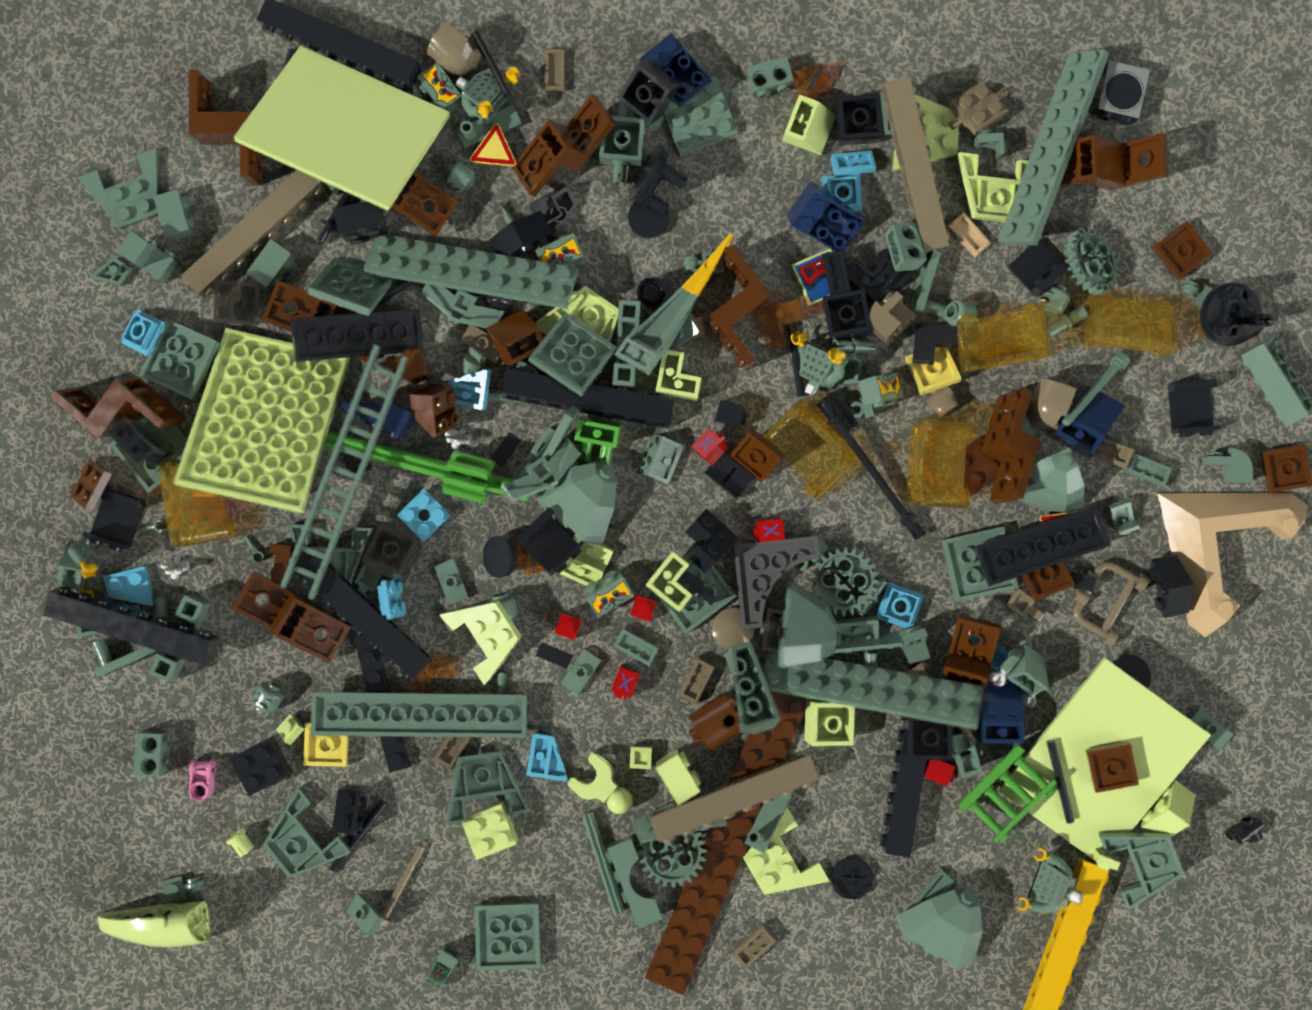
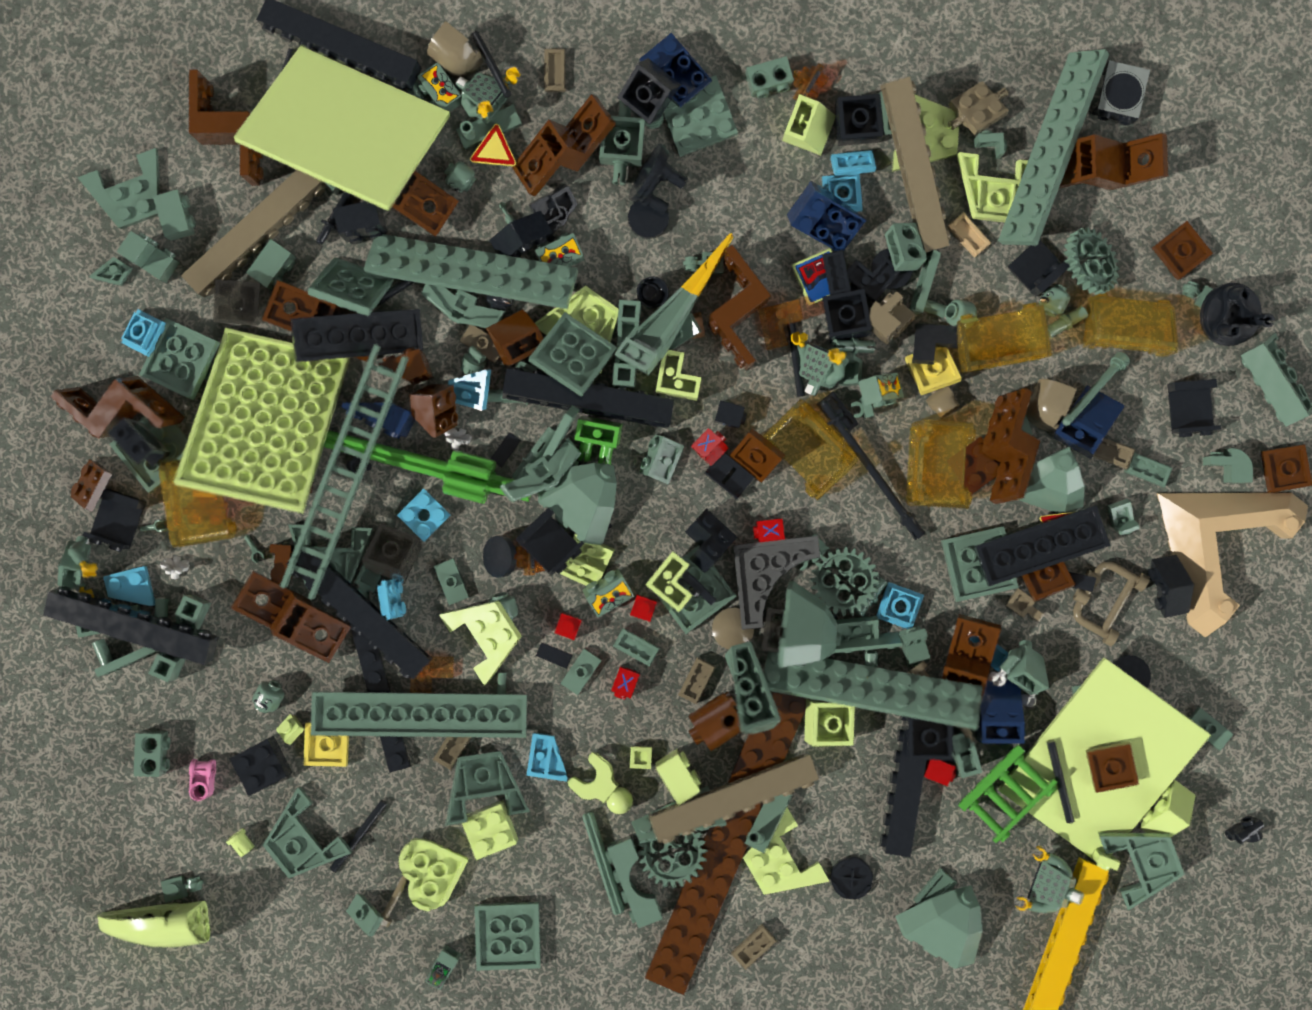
black bracket [331,789,367,835] -> none
none -> yellowish green plate [399,838,468,911]

